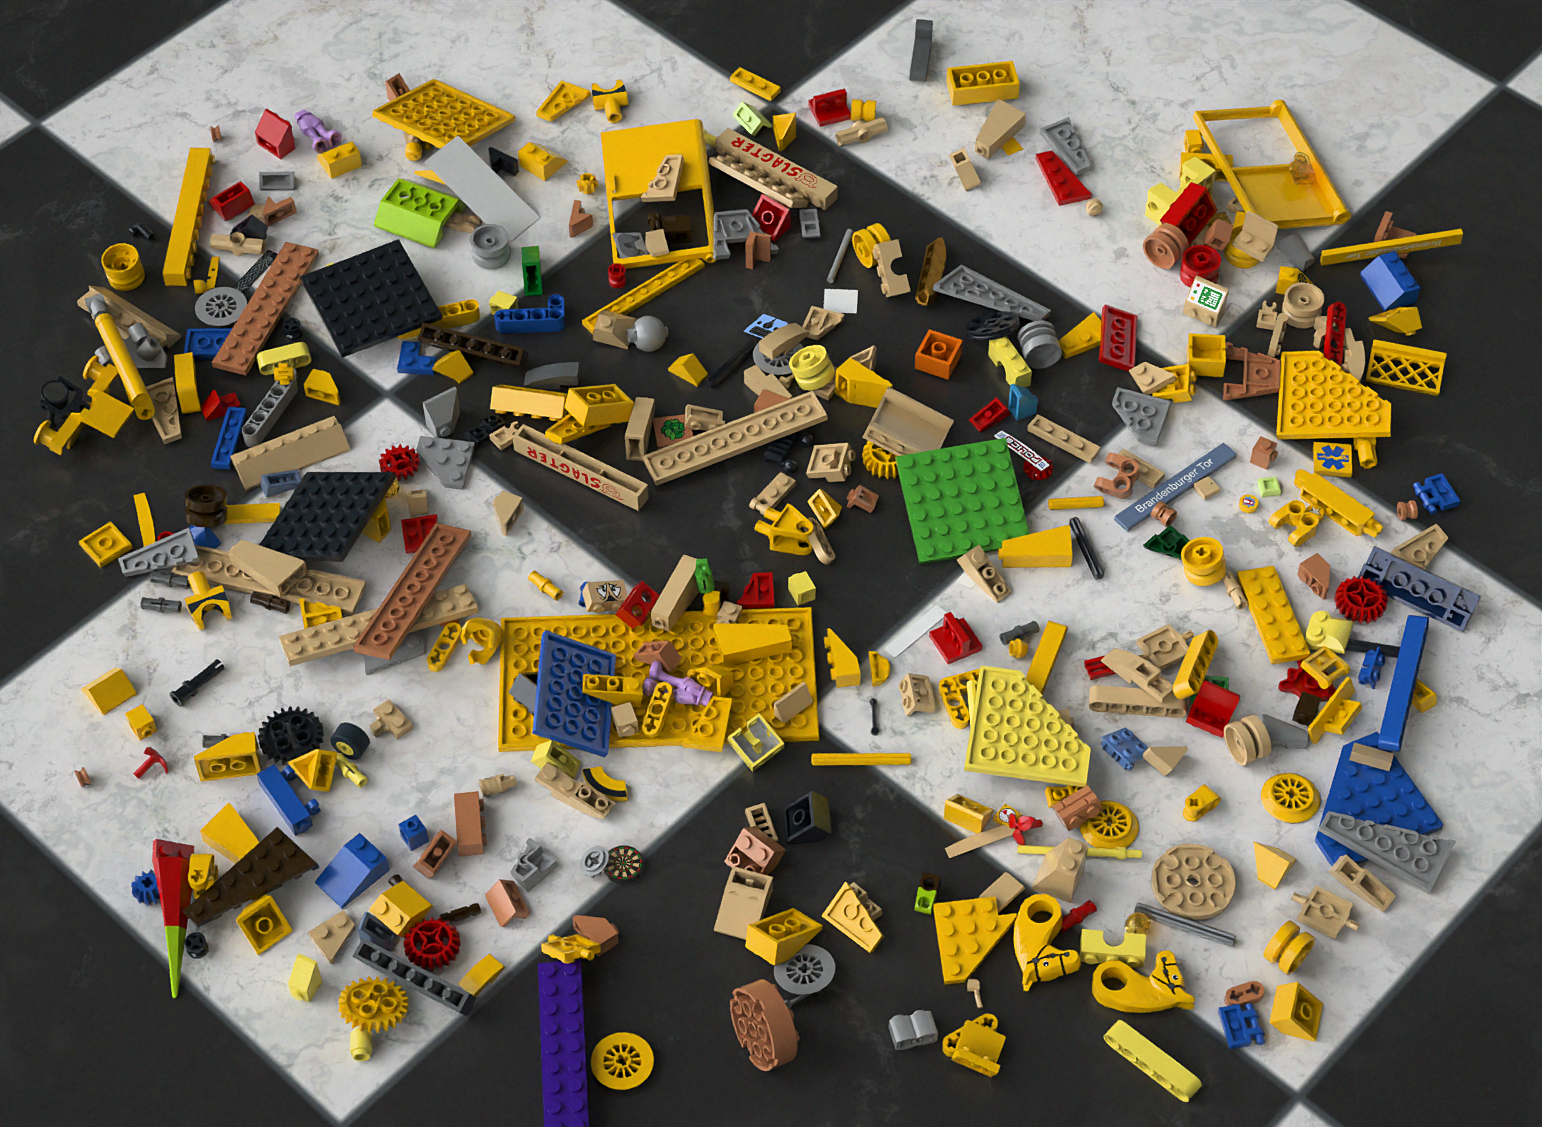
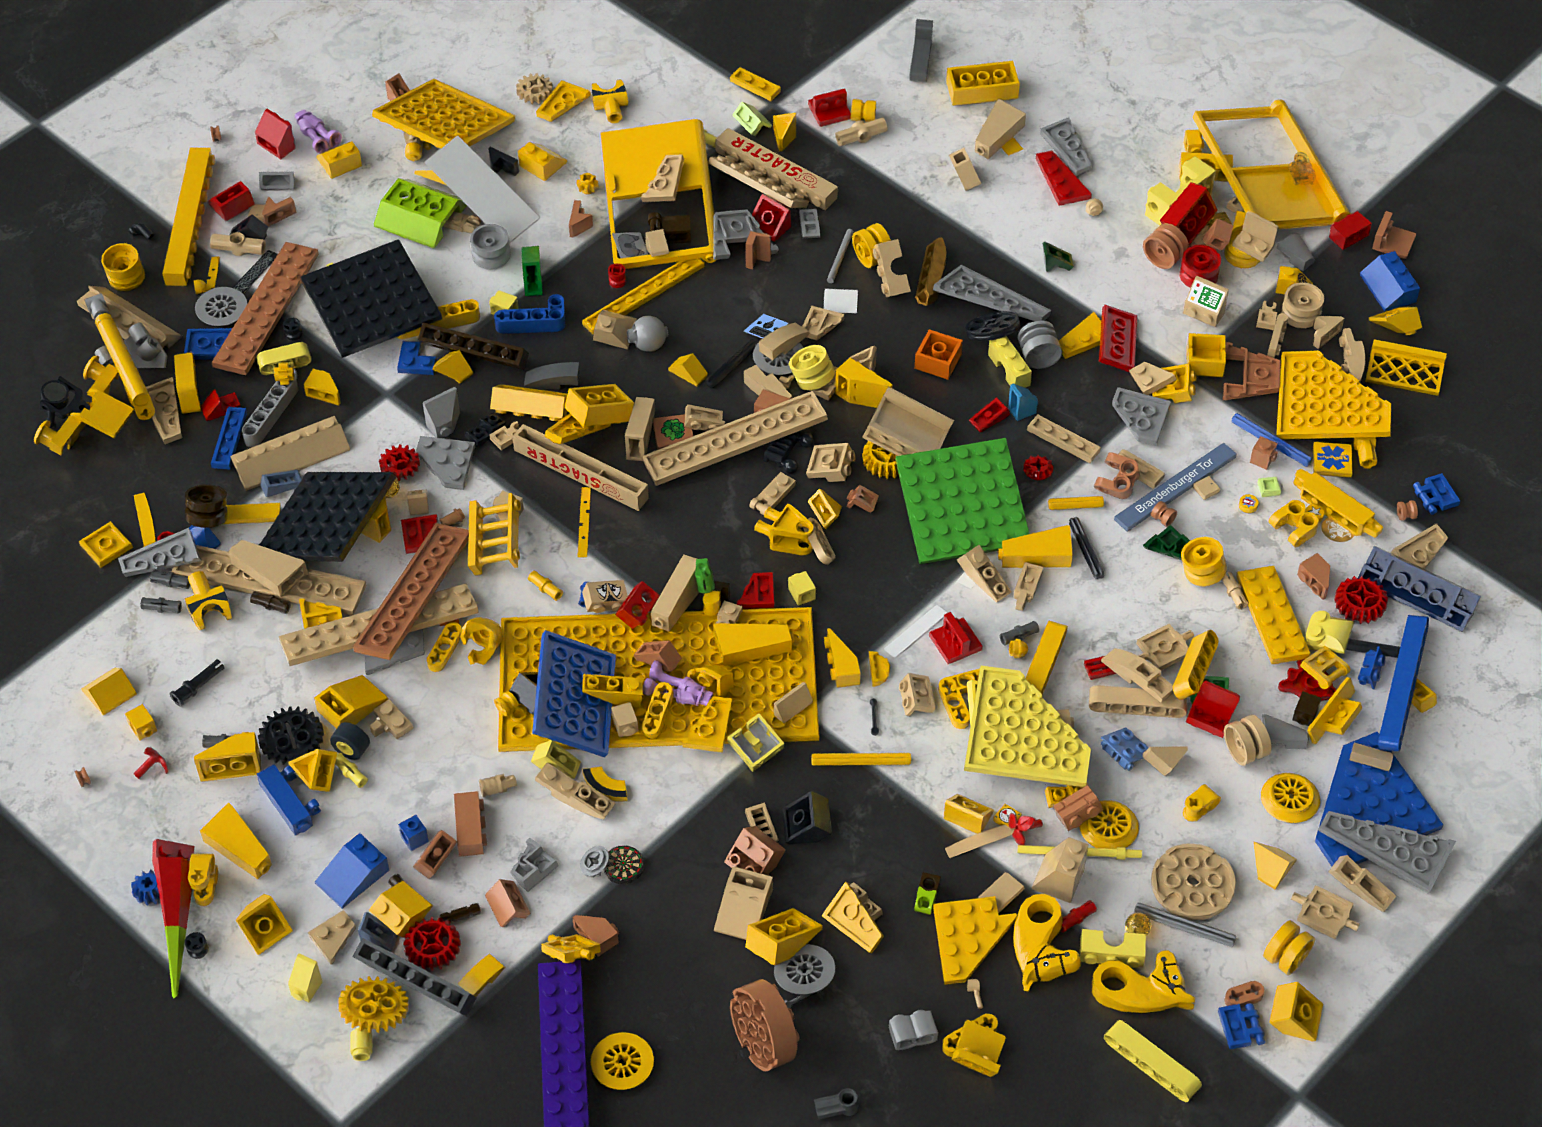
dark brown wing [183,827,320,928] -> none
sticker [994,431,1050,471] -> none
yellow tile [1320,229,1463,266] -> none
red beam [1324,302,1346,366] -> none
none -> yellow slope [314,675,388,729]
none -> medium nougat pin [440,508,465,526]
none -> yellow fence [468,493,521,576]
none -> yellow wheel [494,691,519,716]
none -> tan gear [516,73,553,104]
none -> yellow piece [578,487,591,557]
none -> dark grey piece [814,1088,859,1120]
none -> tan hinge [1014,562,1044,611]
none -> dark green slope [1043,241,1074,272]
none -> blue axle [1231,413,1312,467]
none -> pearl gold sticker [1321,517,1354,542]
none -> red brick [1329,211,1372,250]

